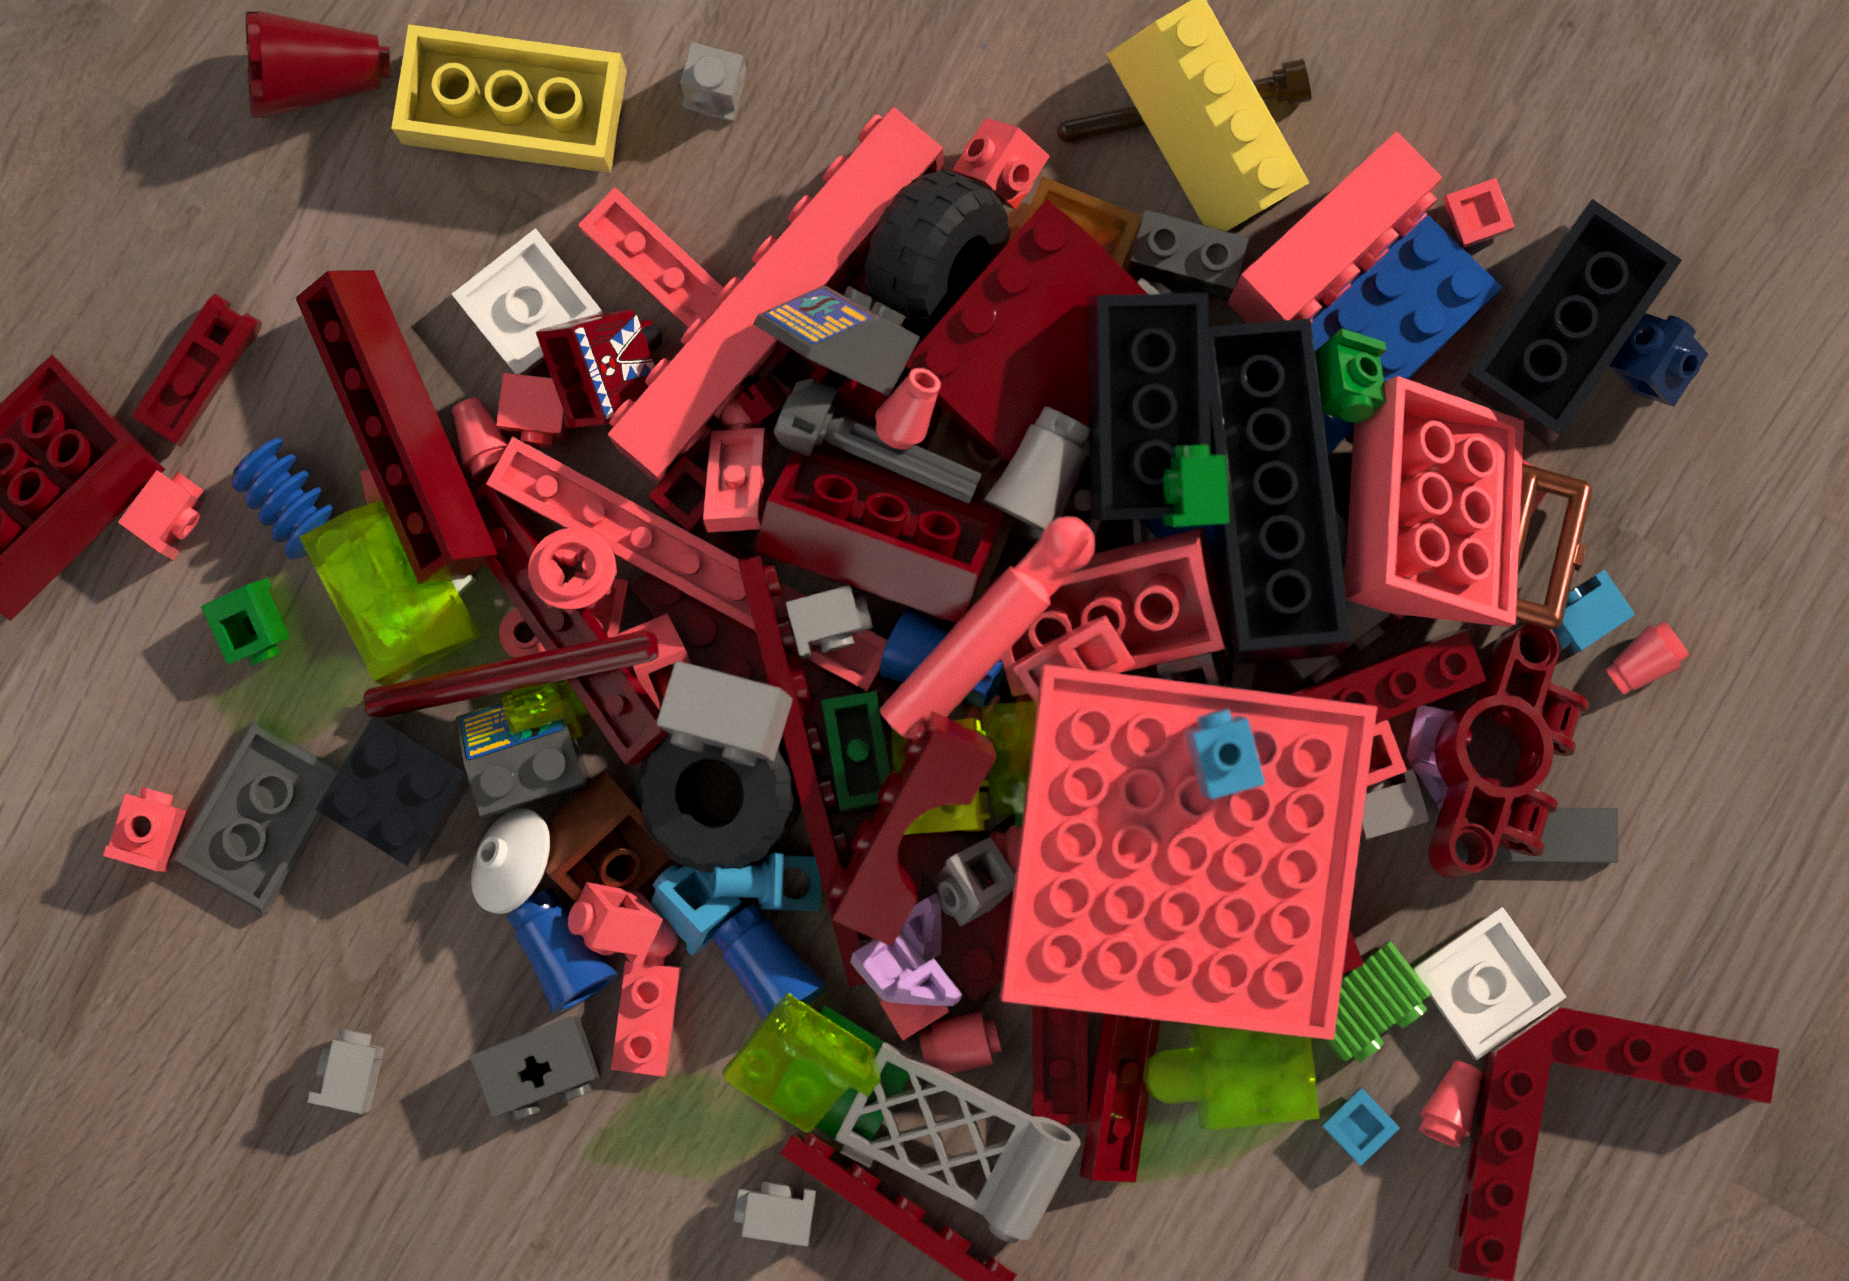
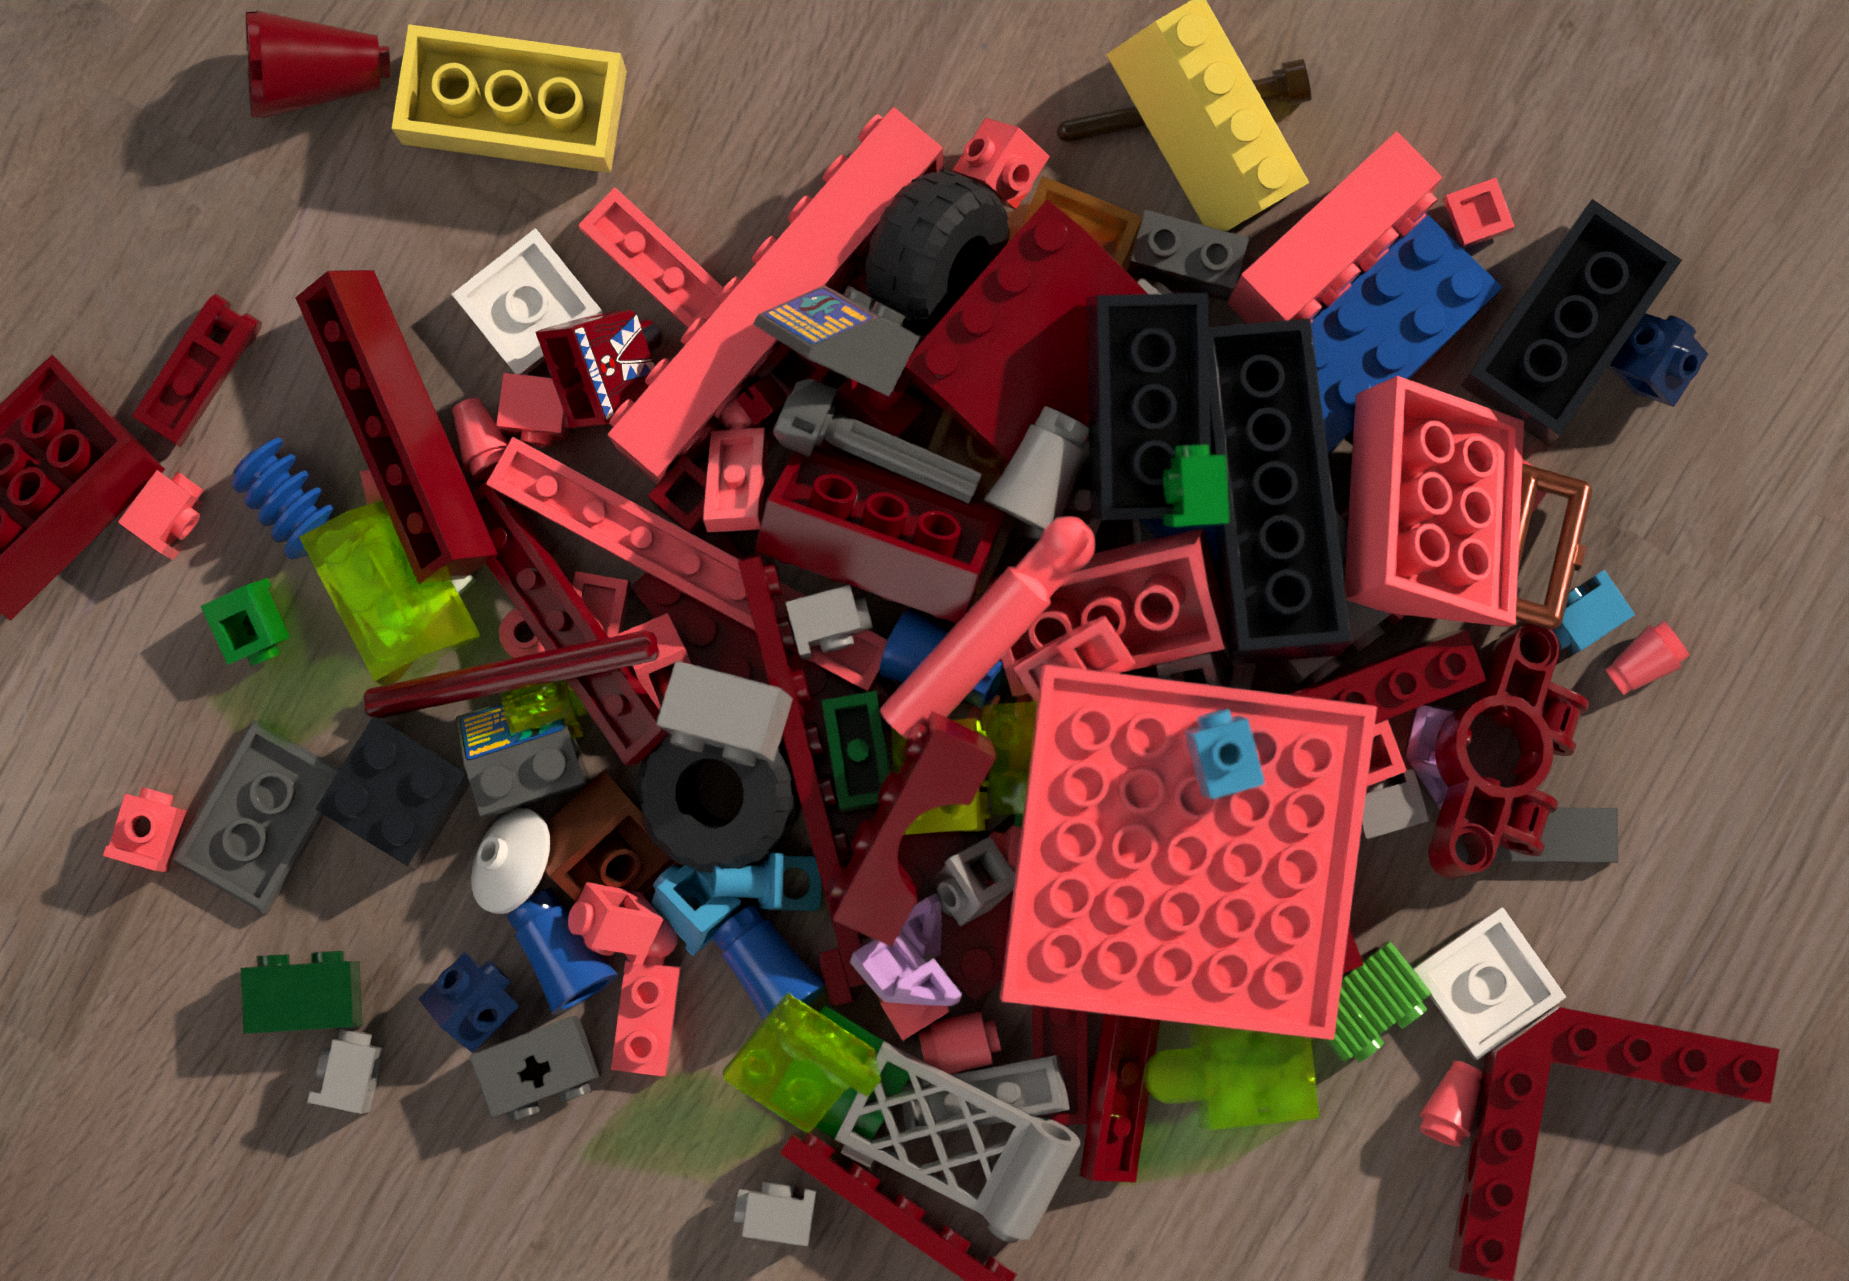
coral gear [528,528,617,614] -> none
light grey brick [680,42,747,123] -> none
coral cone [875,368,941,450] -> none
green brick [1315,328,1387,424] -> none
dark azure plate [1321,1087,1400,1166] -> none
none -> dark green brick [241,951,363,1034]
none -> dark blue brick [418,952,519,1053]
none -> dark red tile [818,948,857,1006]
none -> light grey tile [900,1055,1070,1138]

